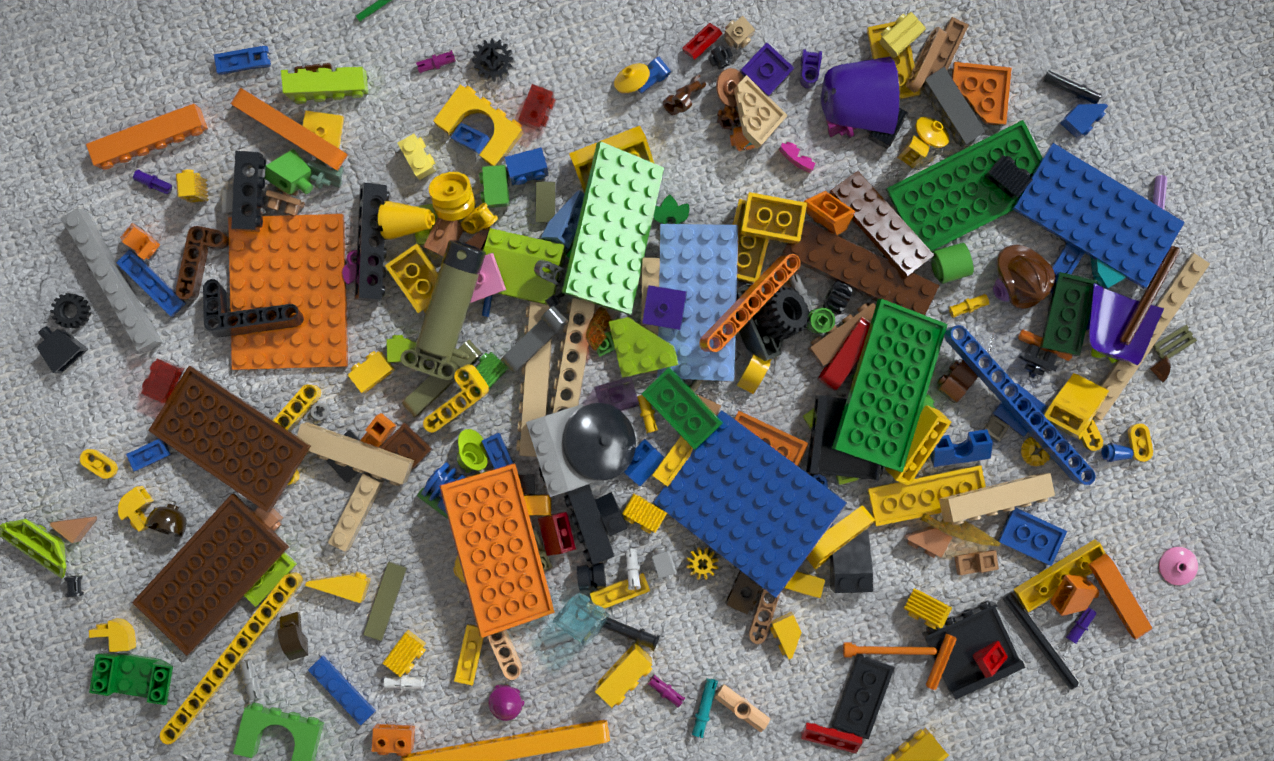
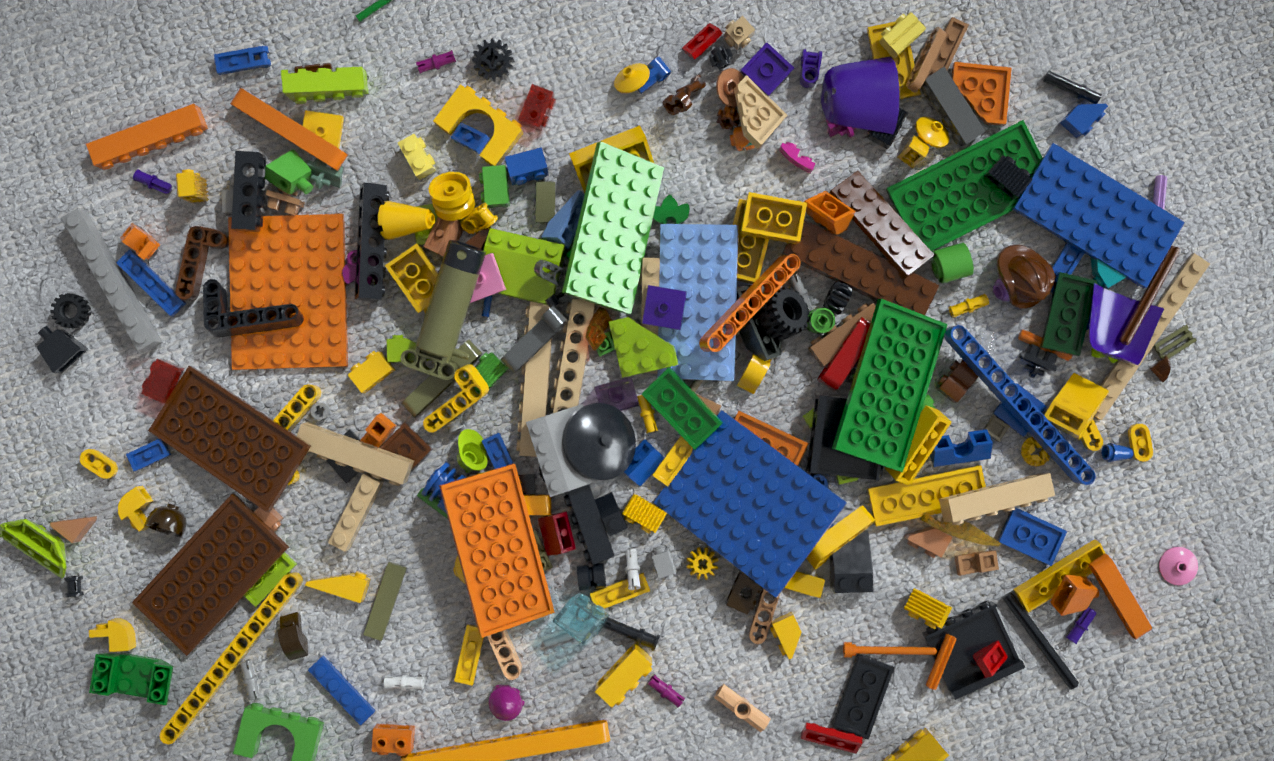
yellow brick [382,630,426,677] -> none
teal pin [691,678,718,738] -> none

